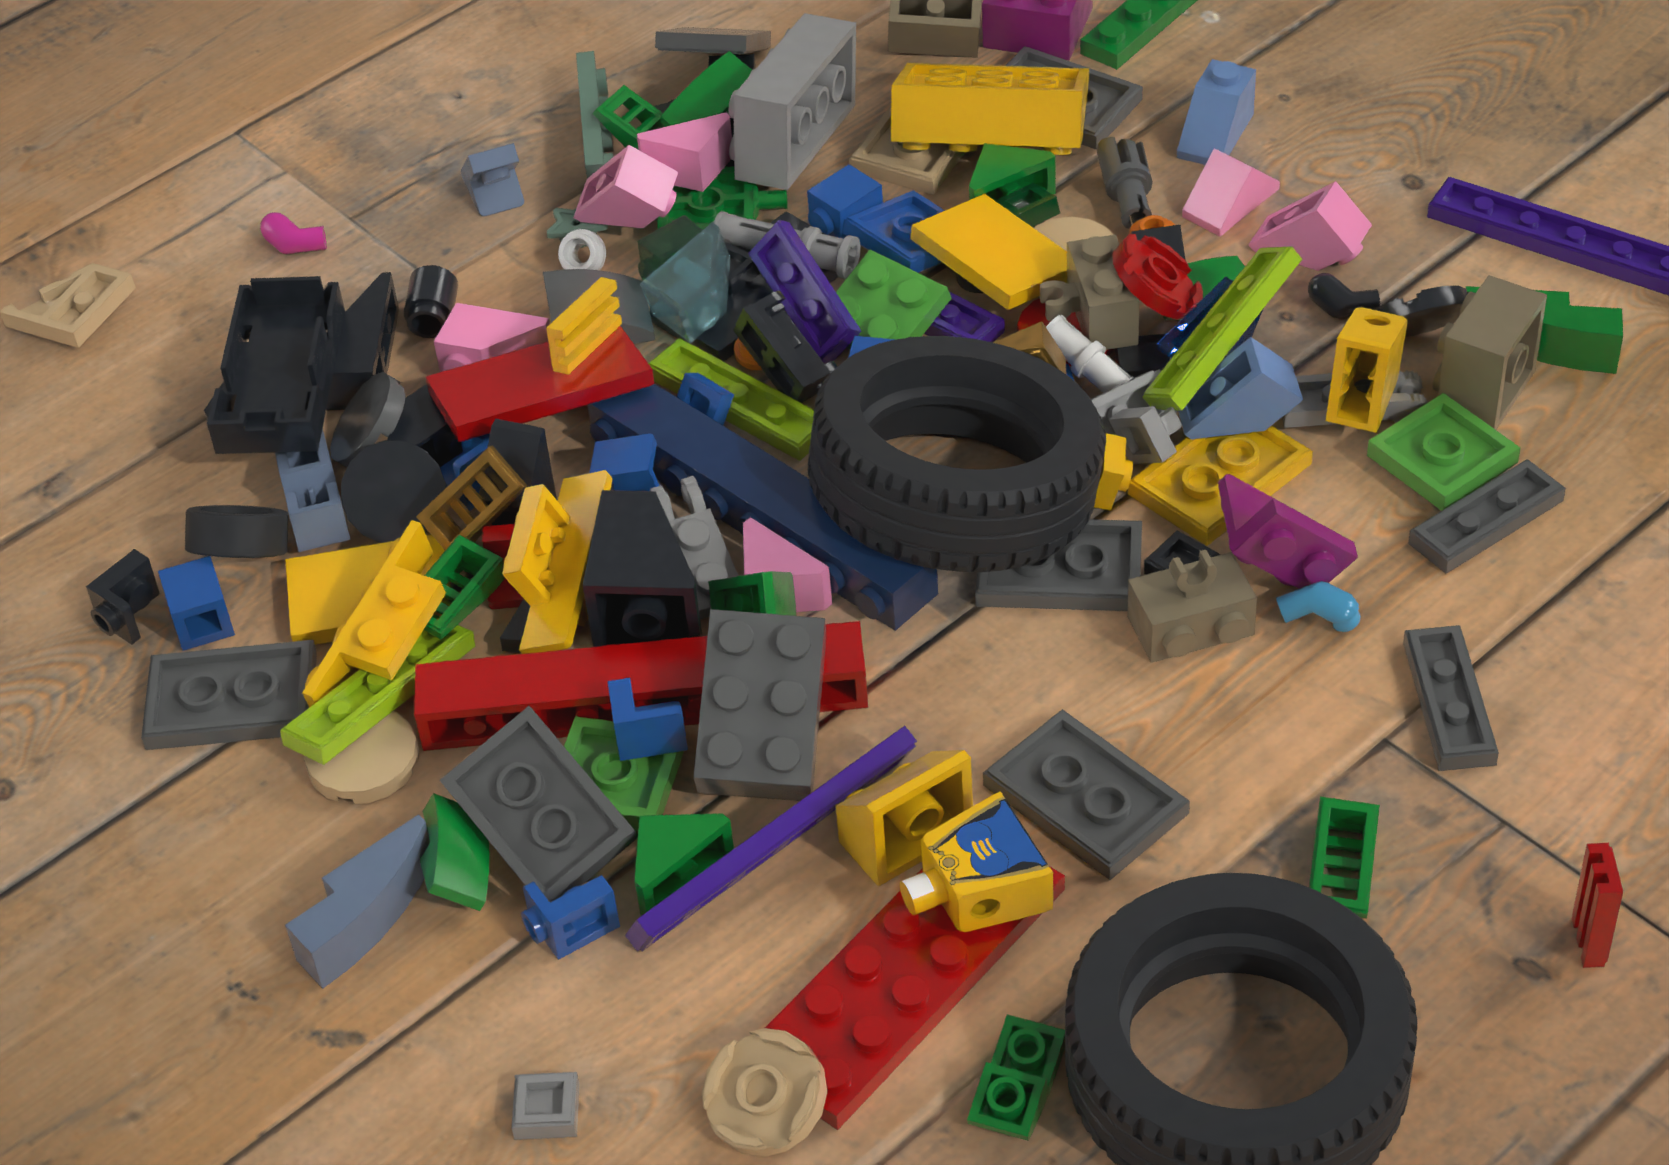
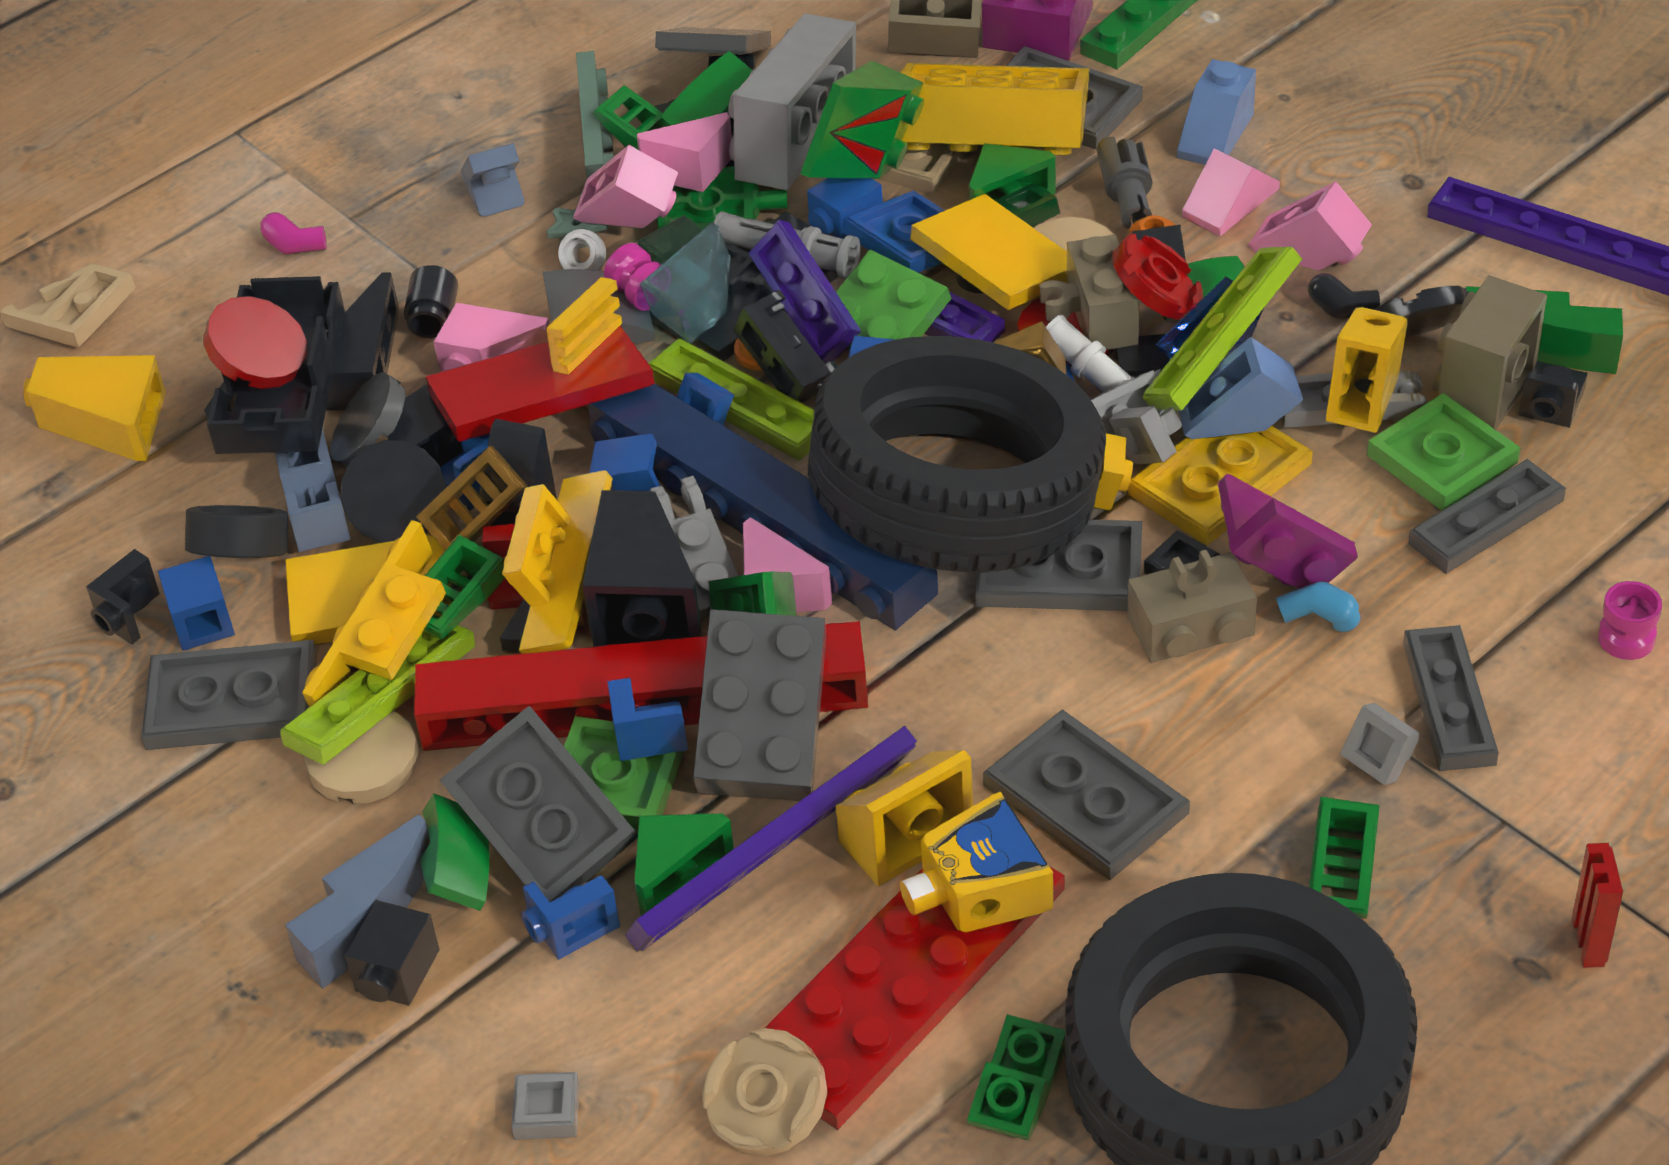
none -> yellow slope [23,355,166,461]
none -> tile [203,296,307,389]
none -> black brick [345,900,440,1006]
none -> dark pink wheel [604,243,673,311]
none -> green slope [800,61,924,179]
none -> light grey tile [1340,703,1420,785]
none -> black bracket [1519,361,1588,428]
none -> dark pink wheel [1598,581,1662,660]

